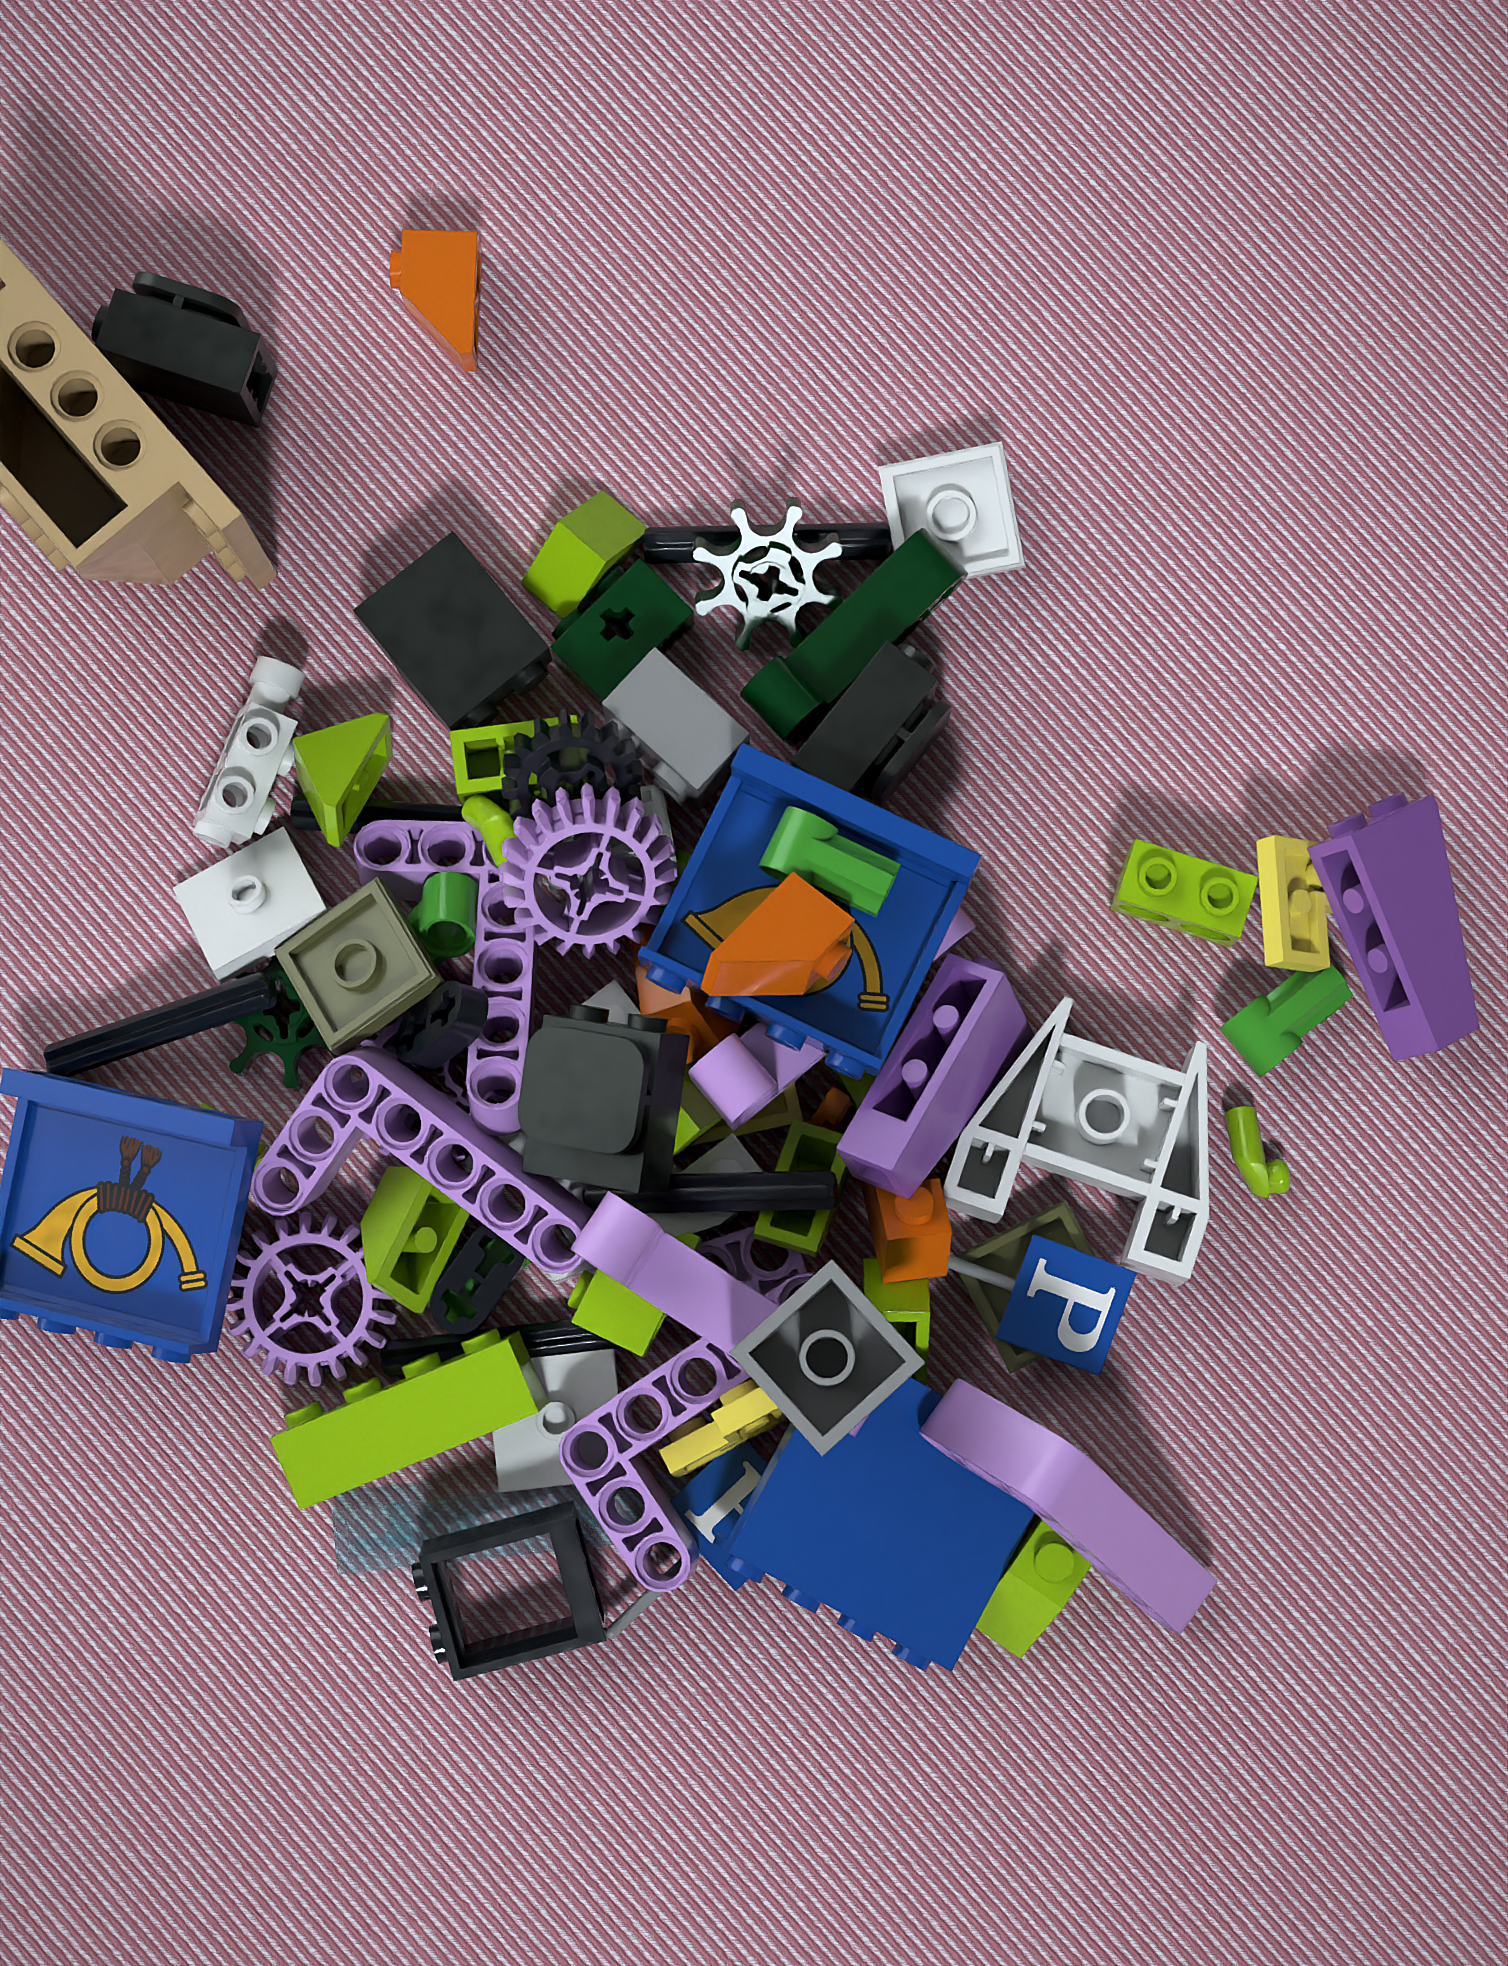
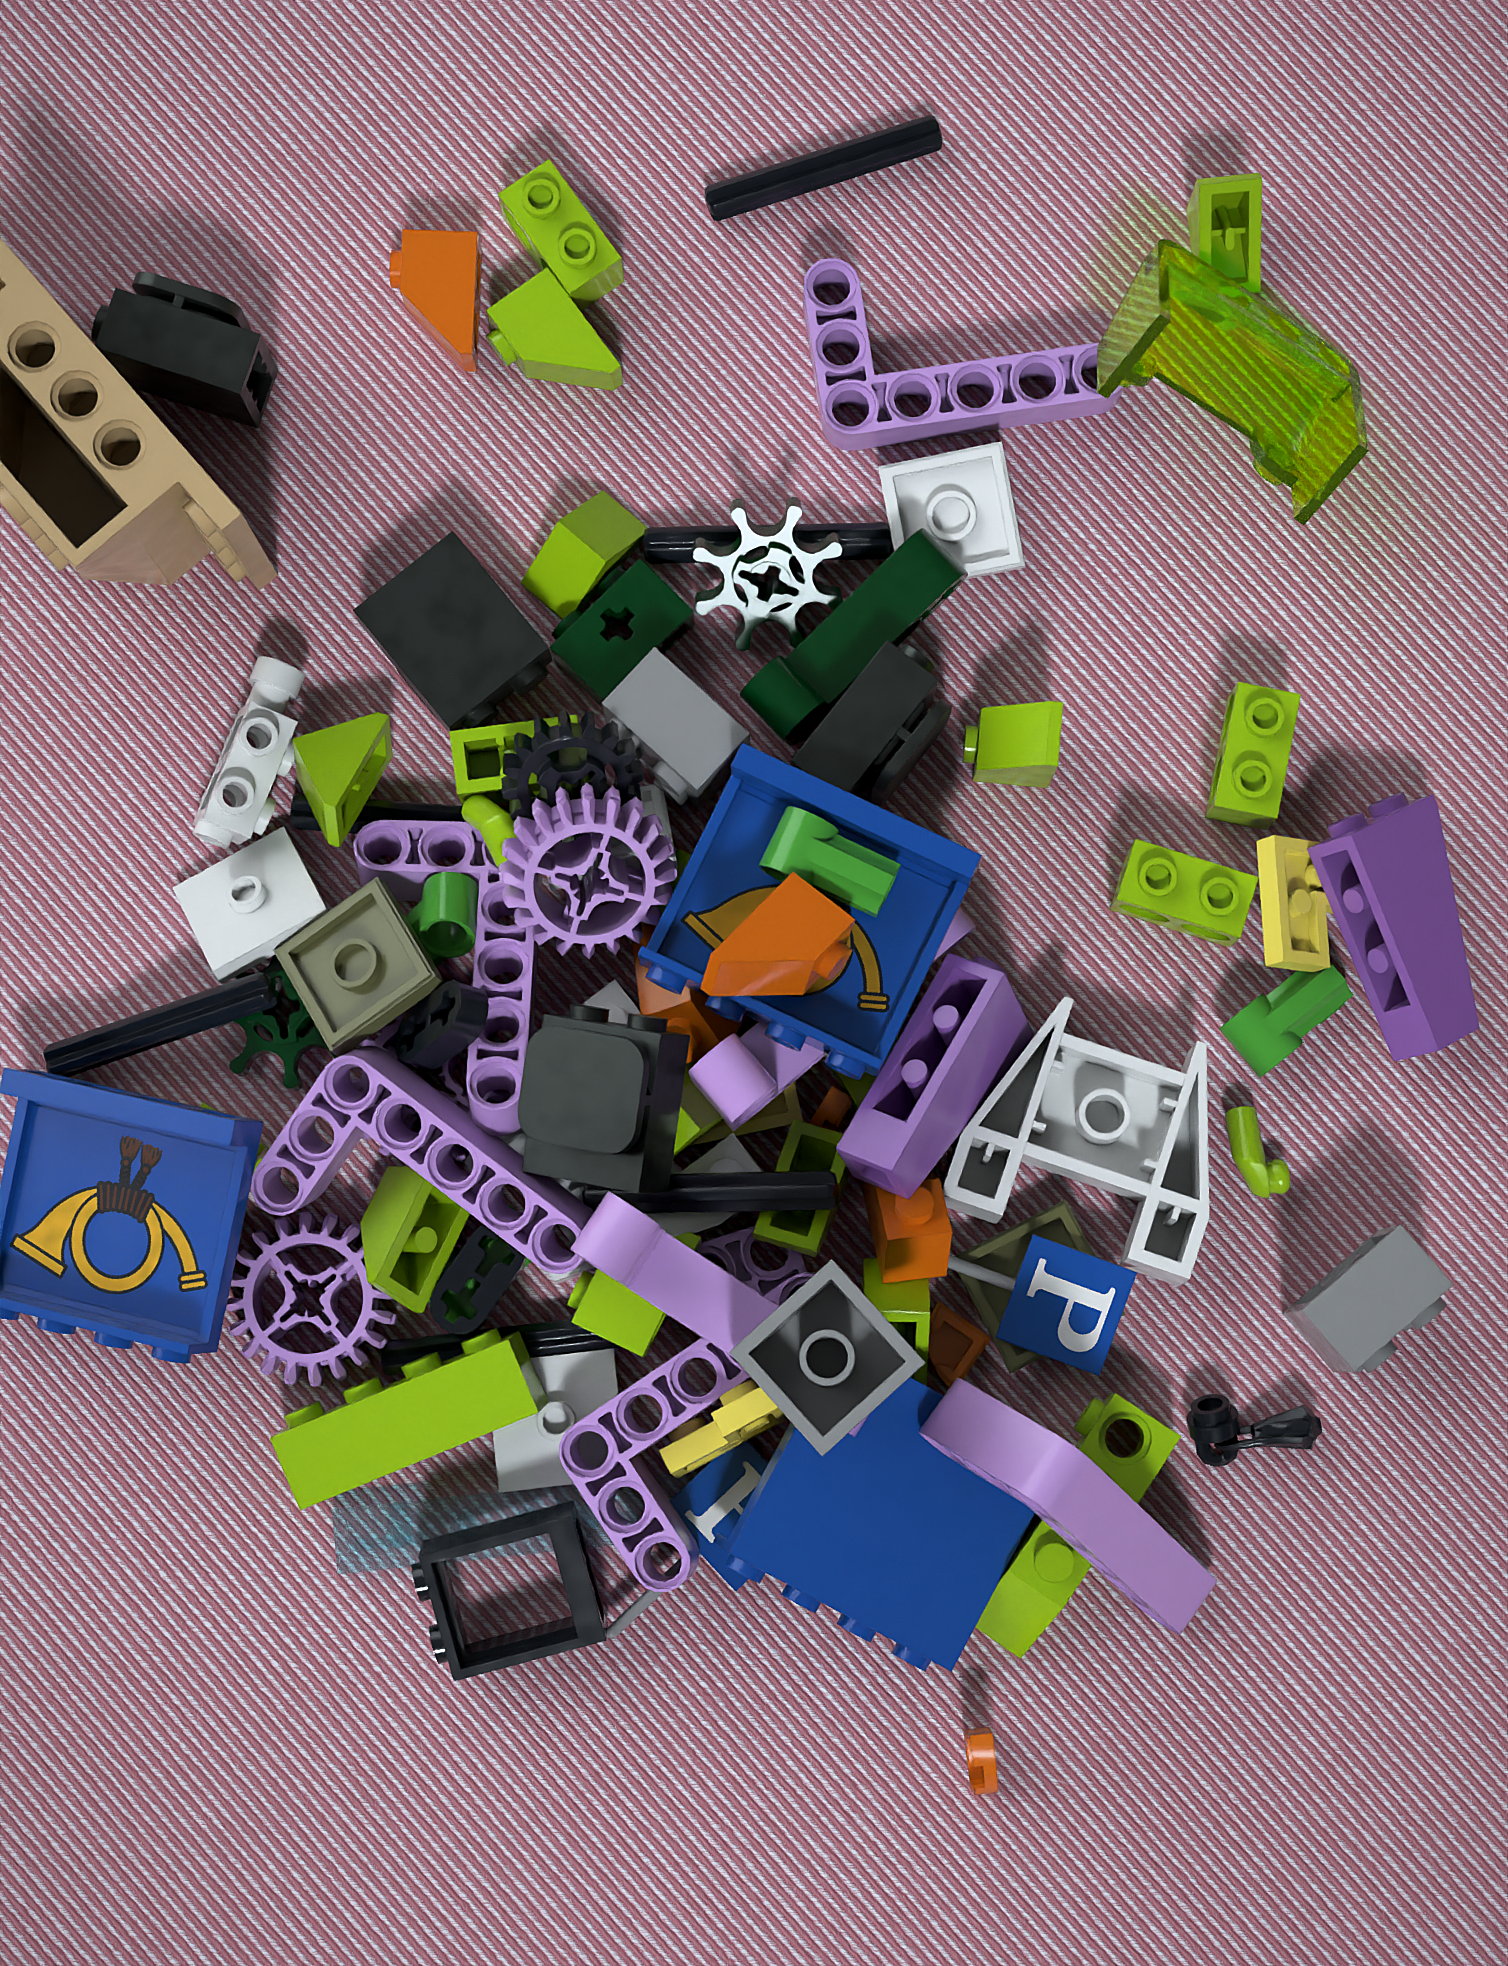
none -> lime slope [485,267,623,391]
none -> lime brick [498,159,624,311]
none -> black axle [704,115,943,221]
none -> lavender beam [803,258,1128,451]
none -> orange tile [928,1301,991,1388]
none -> lime slope [962,701,1063,788]
none -> orange tile [963,1727,998,1795]
none -> lime brick [1073,1393,1181,1504]
none -> clear neon green windscreen [1097,239,1369,525]
none -> lime slope [1186,172,1262,299]
none -> black piece [1186,1394,1322,1467]
none -> lime brick [1205,682,1301,830]
none -> light grey brick [1282,1224,1454,1373]

